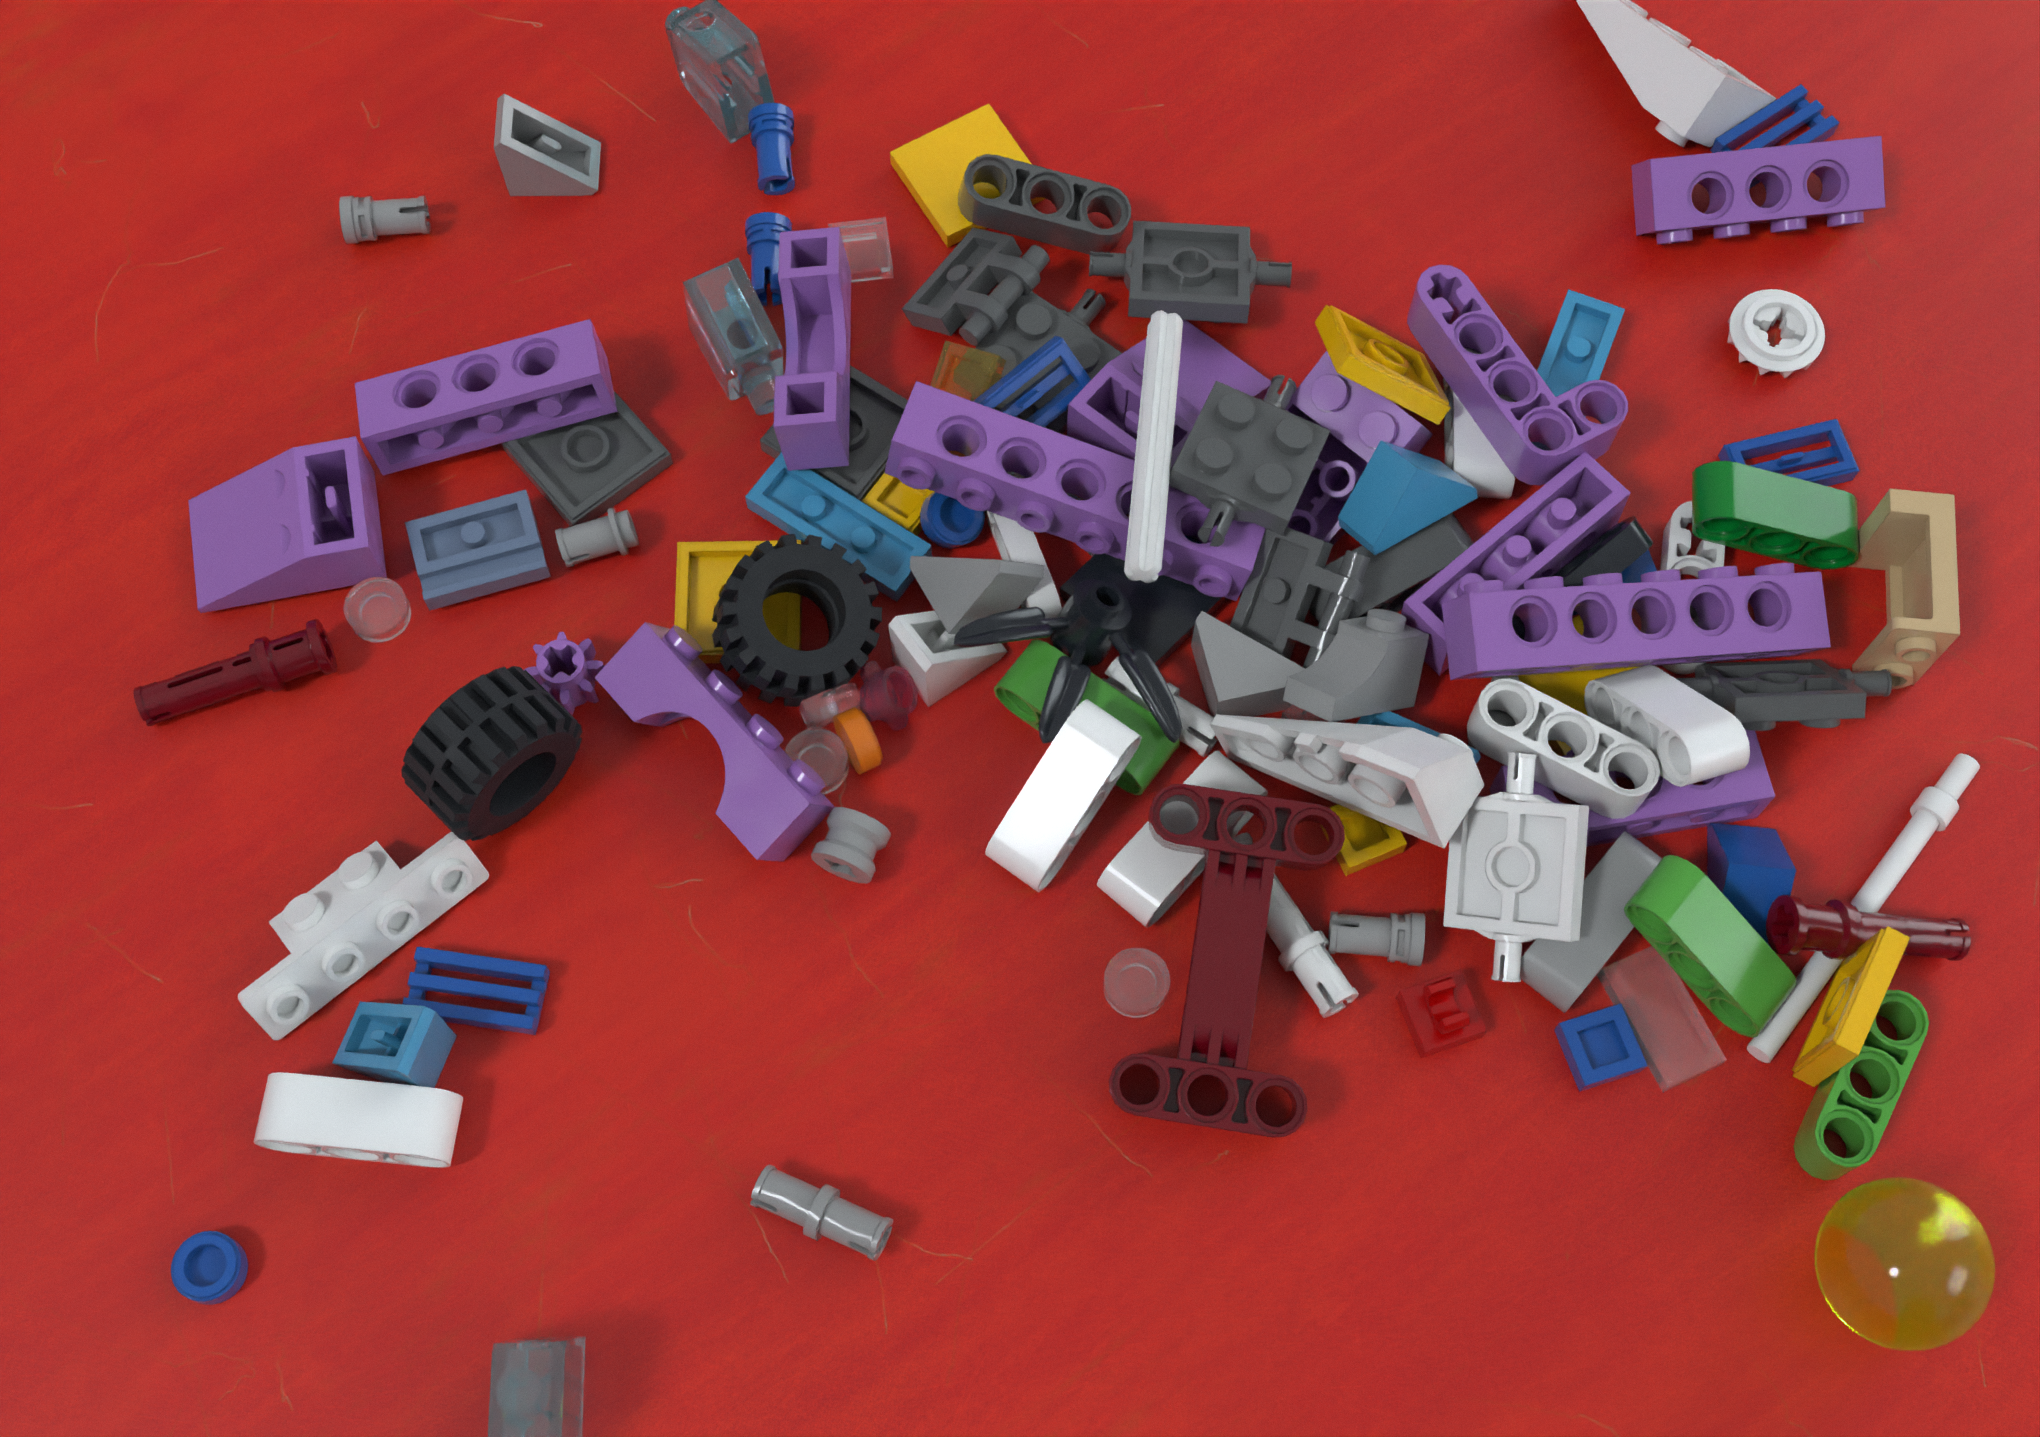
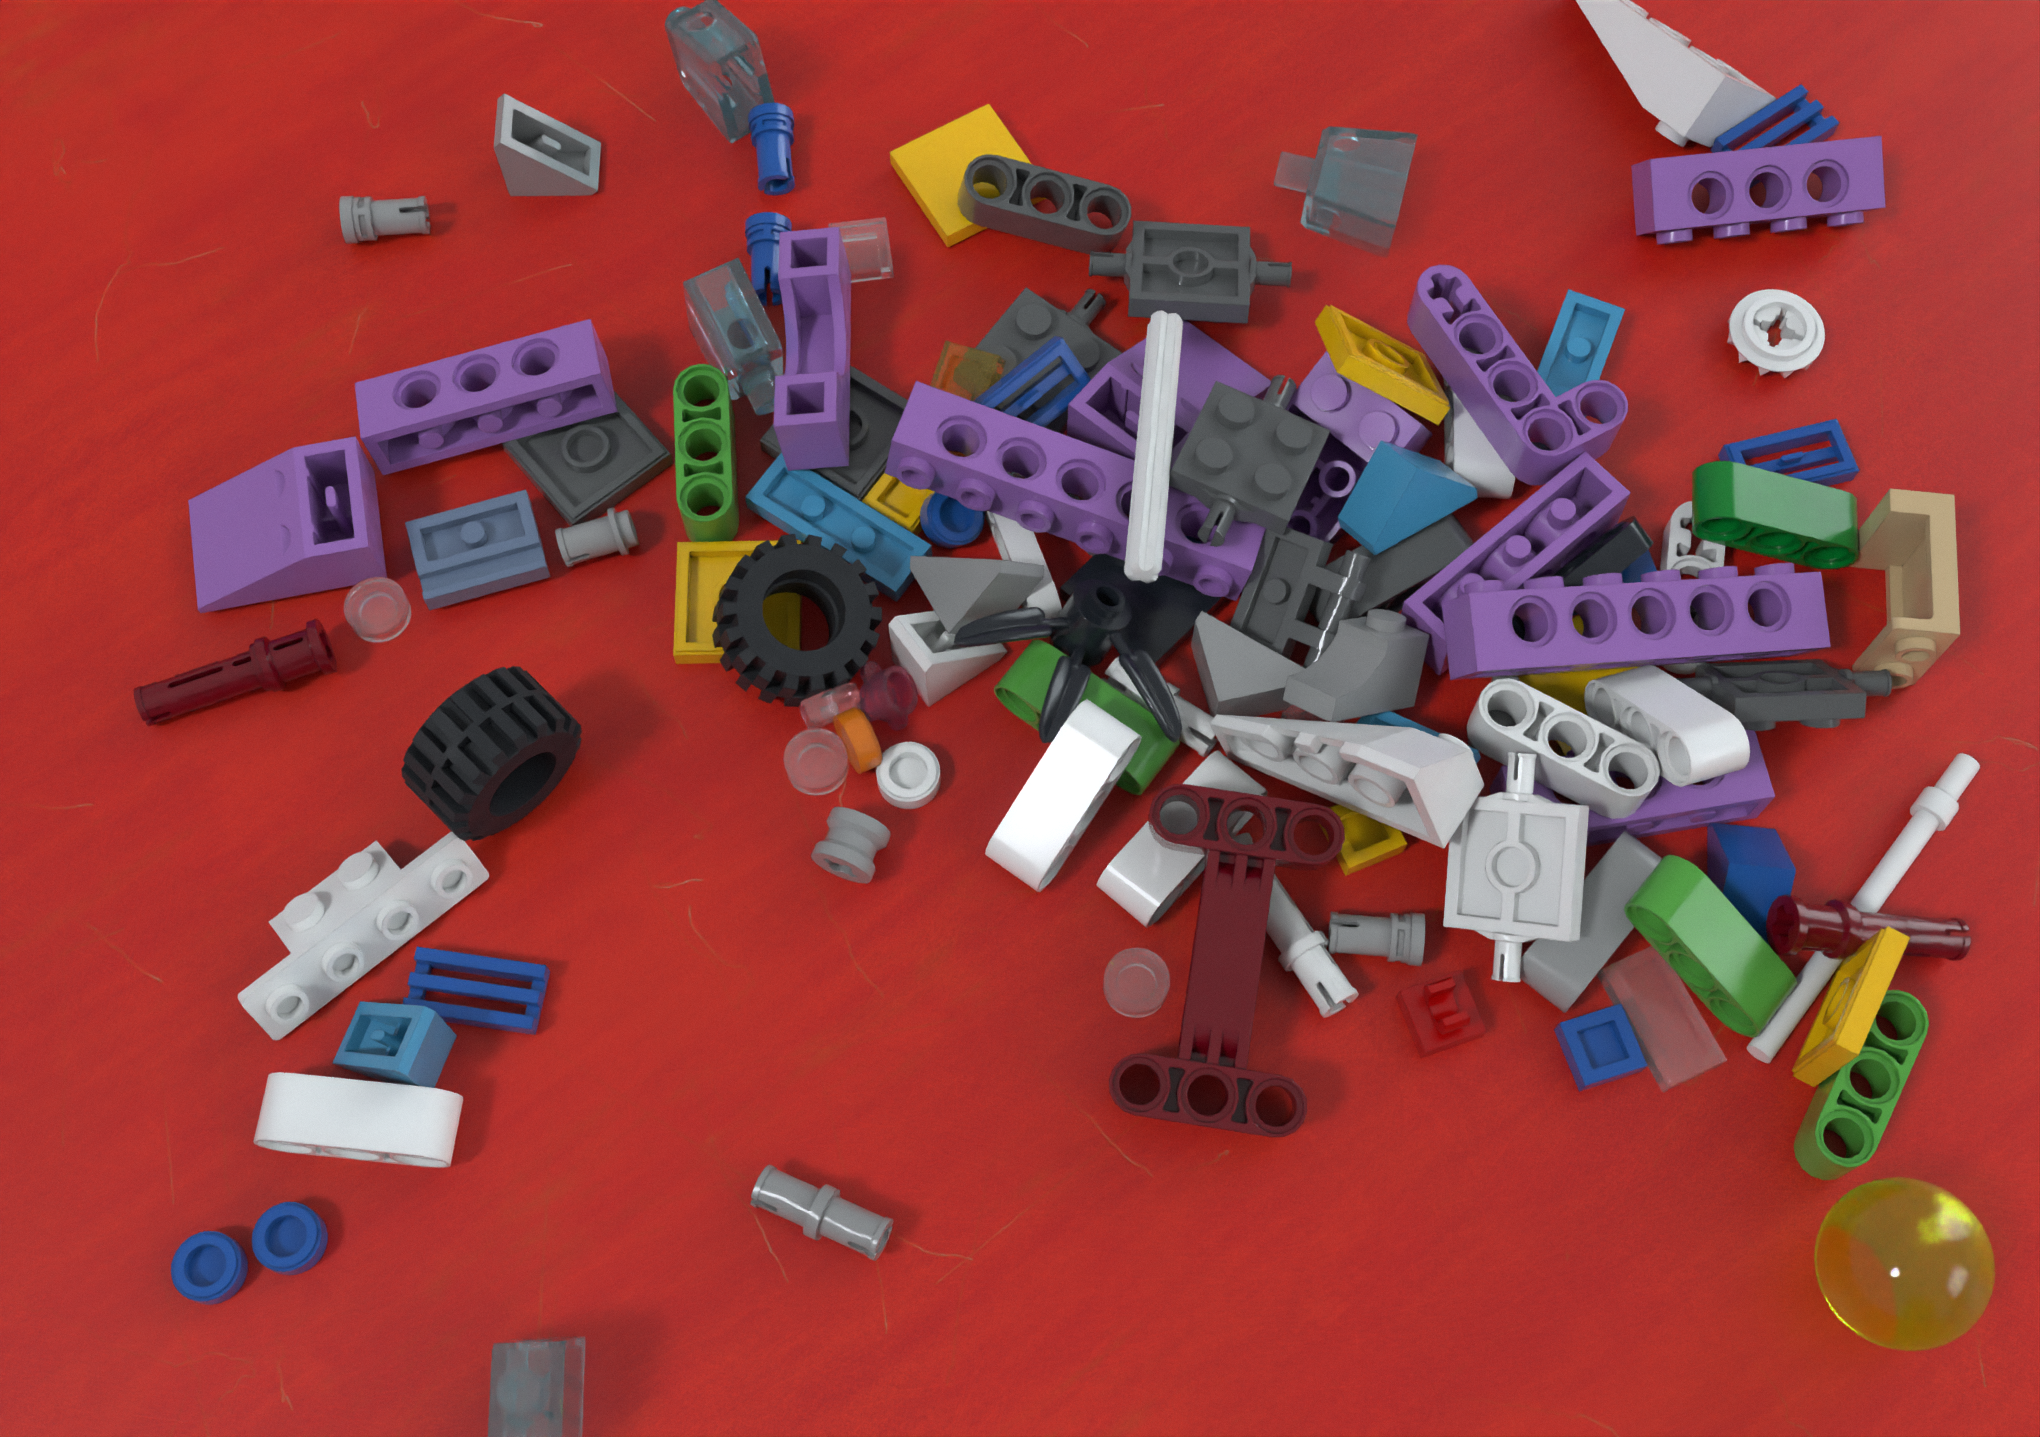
medium lavender gear [524,632,604,715] -> none
medium lavender arch [594,622,835,862] -> none
dark grey plate [902,228,1050,346] -> none
none -> blue tile [252,1202,328,1275]
none -> bright green beam [673,364,739,542]
none -> white tile [876,742,941,809]
none -> clear light blue torso [1274,126,1418,258]

